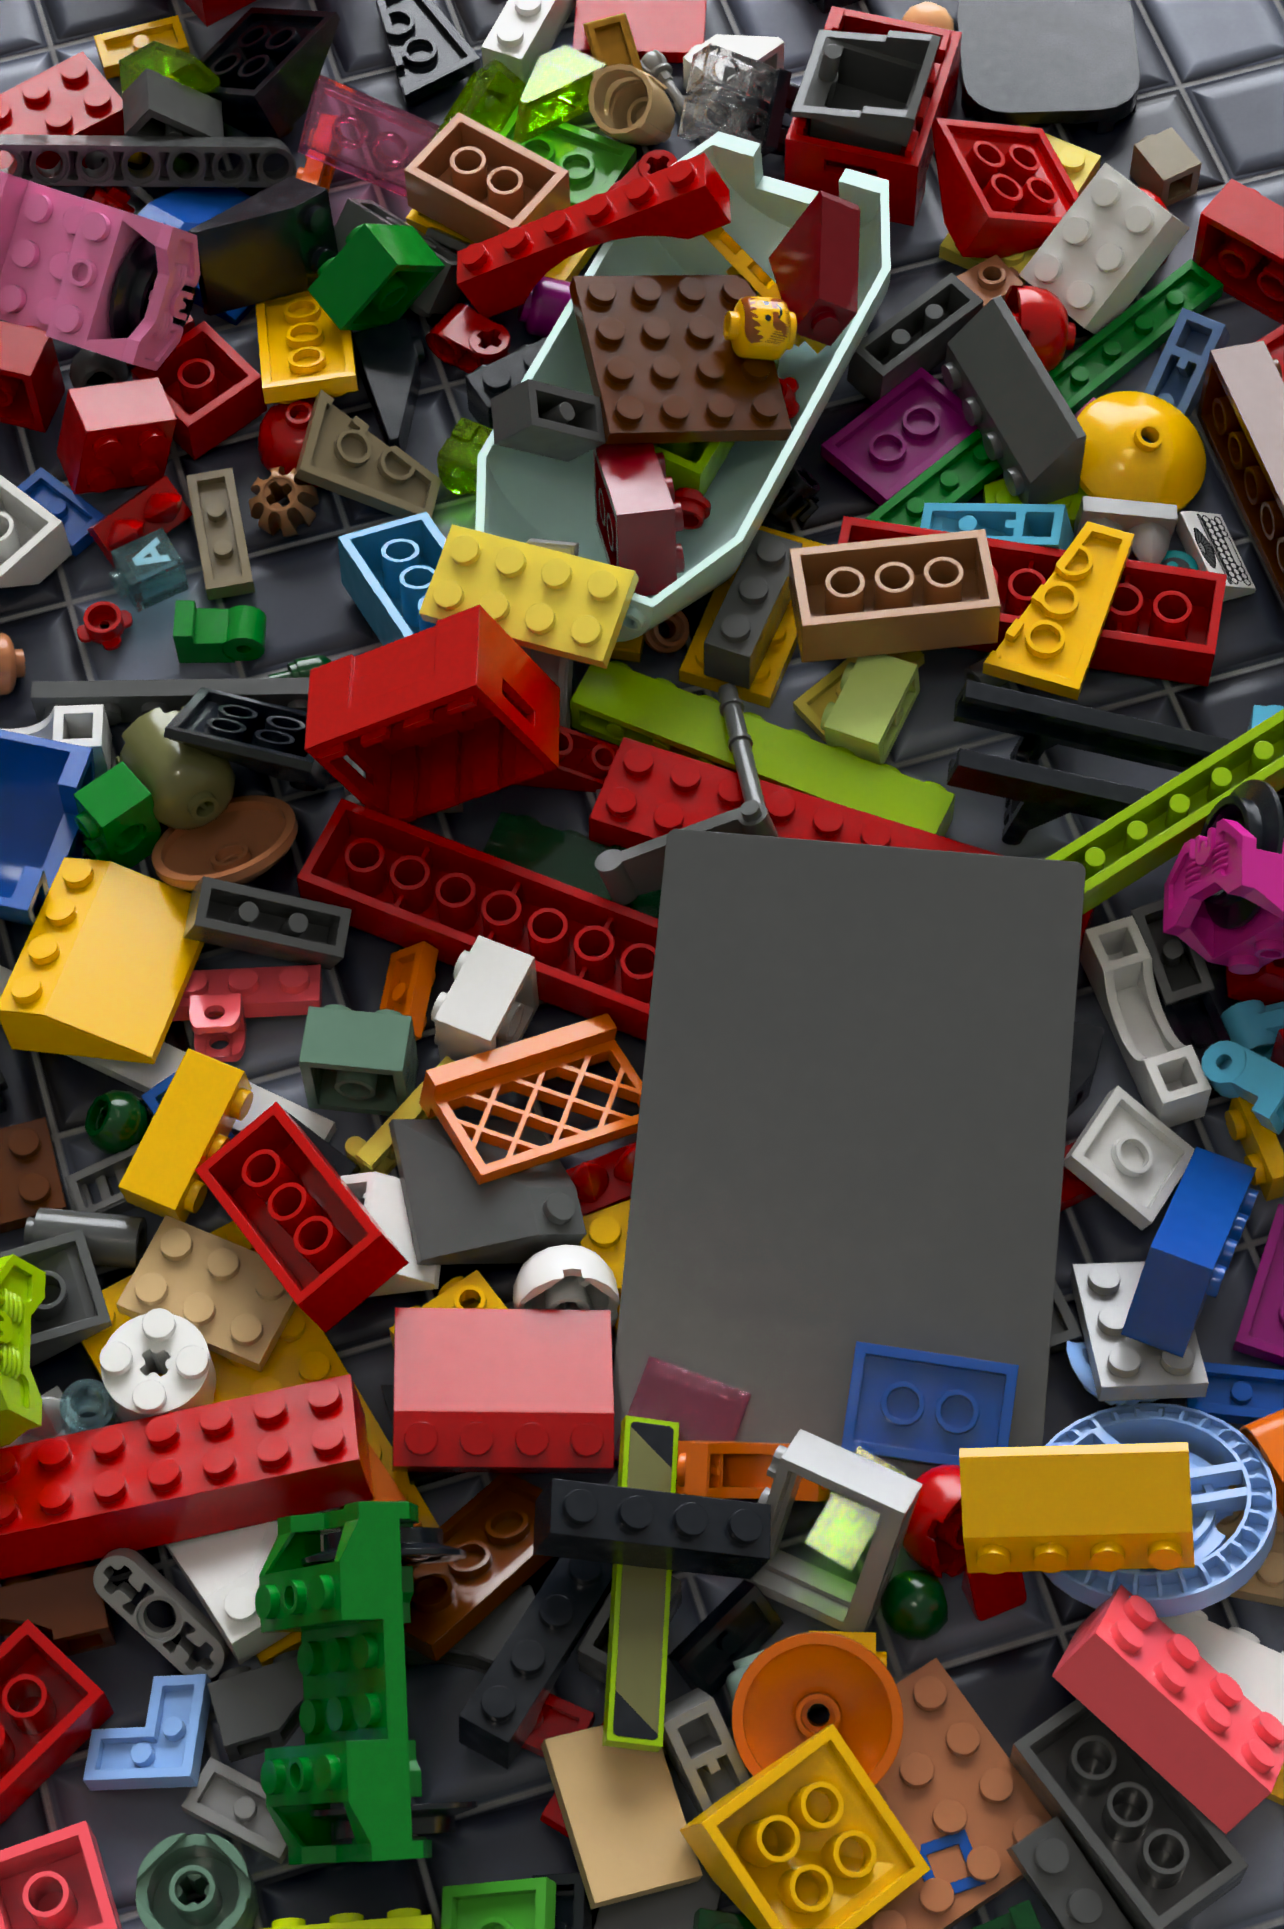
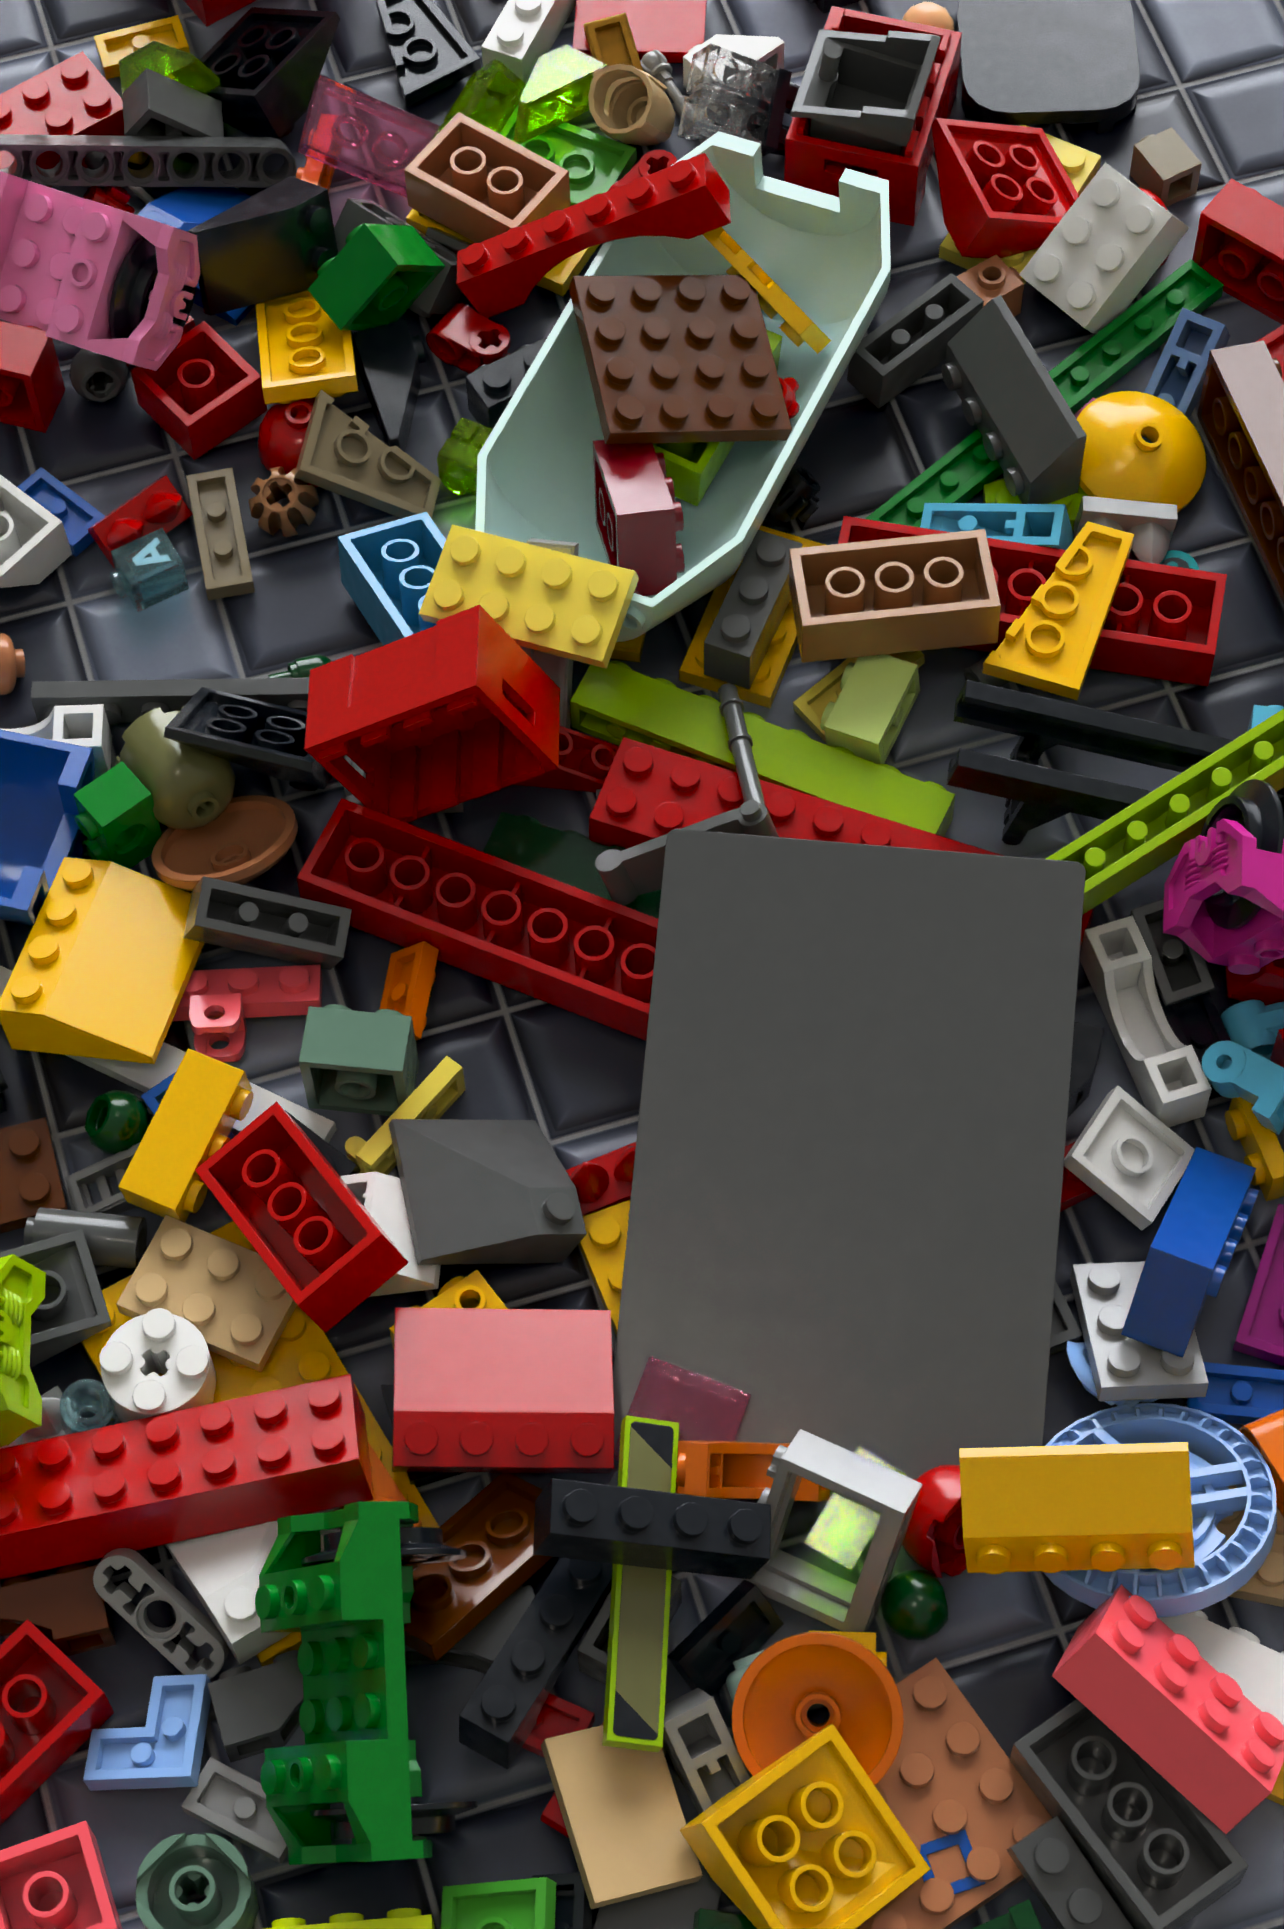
red brick [56,377,177,494] -> none
red plate [77,601,133,651] -> none
green leg [173,600,267,663] -> none
orange fence [419,1013,642,1185] -> none
white brick [431,935,539,1062] -> none
dark grey brick [491,379,606,462] -> none
white cylinder [513,1244,620,1328] -> none
magenta head [518,277,571,338] -> none
nougat plate [643,611,689,653] -> none
red plate [674,488,711,529] -> none
yellow head [723,296,797,360] -> none
dark red slope [768,190,860,347] -> none
magenta plate [821,367,978,506] -> none
blue plate [841,1341,1019,1466] -> none
red slope [961,1566,1027,1621] -> none
red cylinder [1004,285,1076,372] -> none
slope [1176,511,1256,602] -> none

